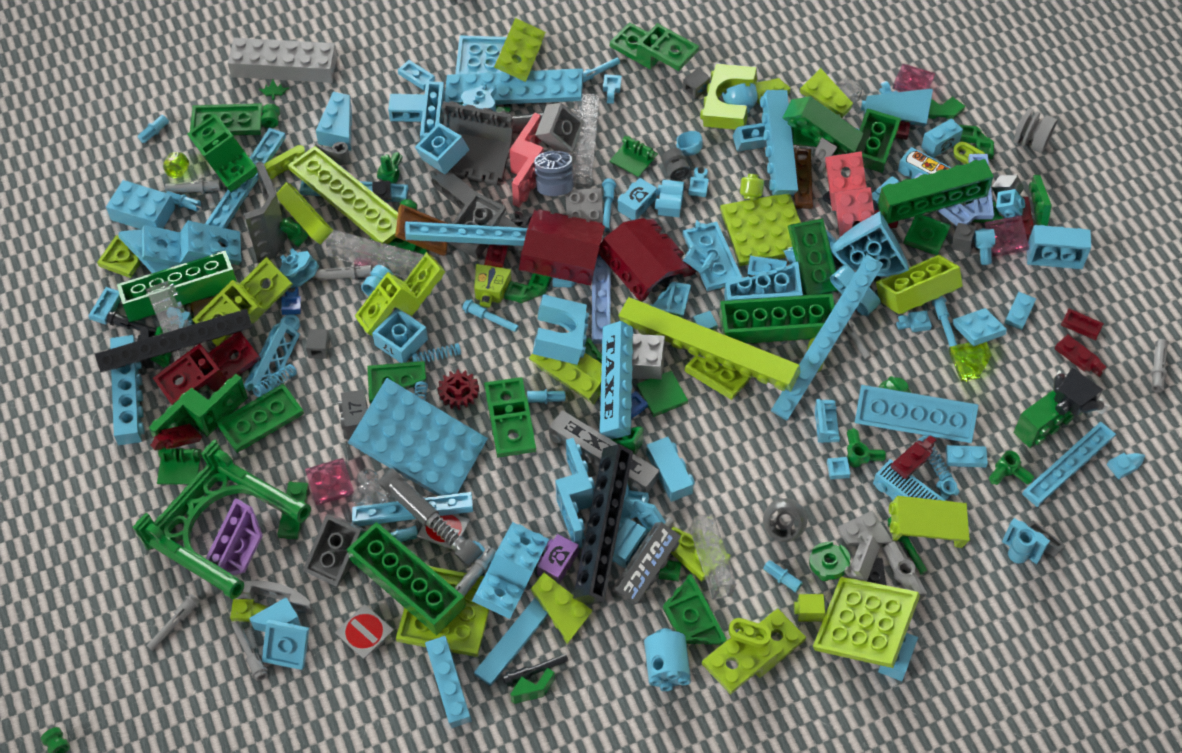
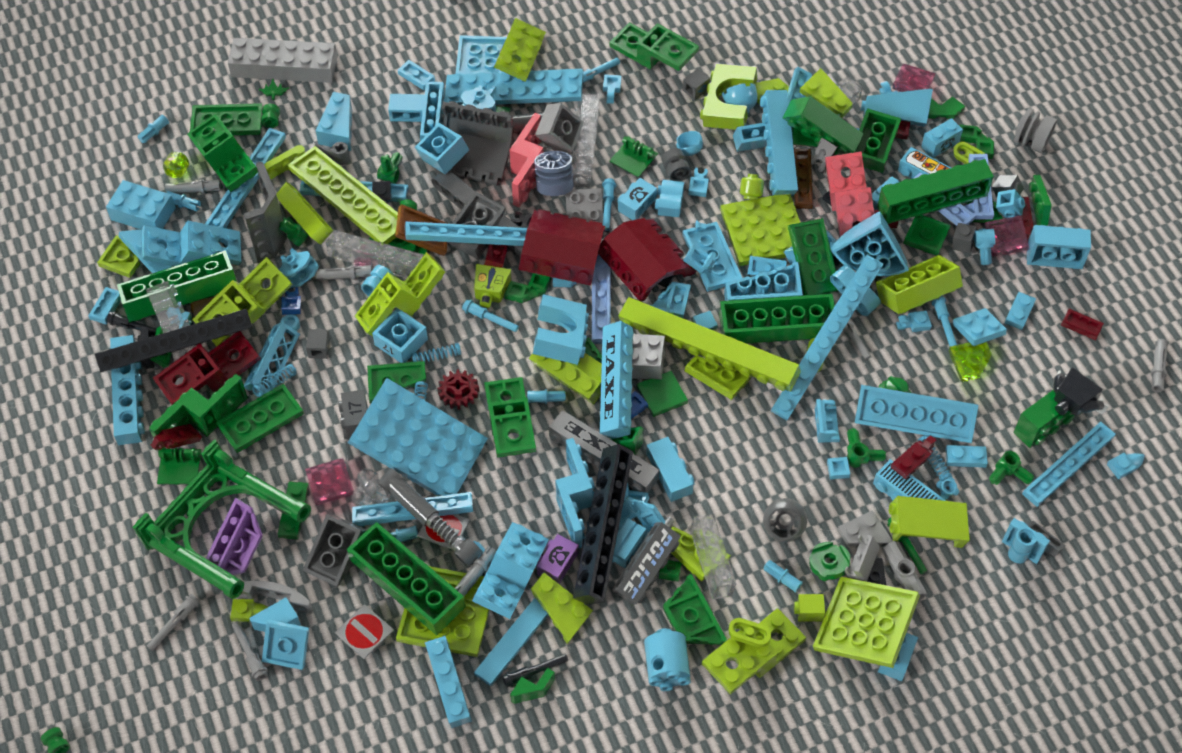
dark red hinge [1054,334,1107,377] -> none
none -> medium azure plate [787,66,812,103]

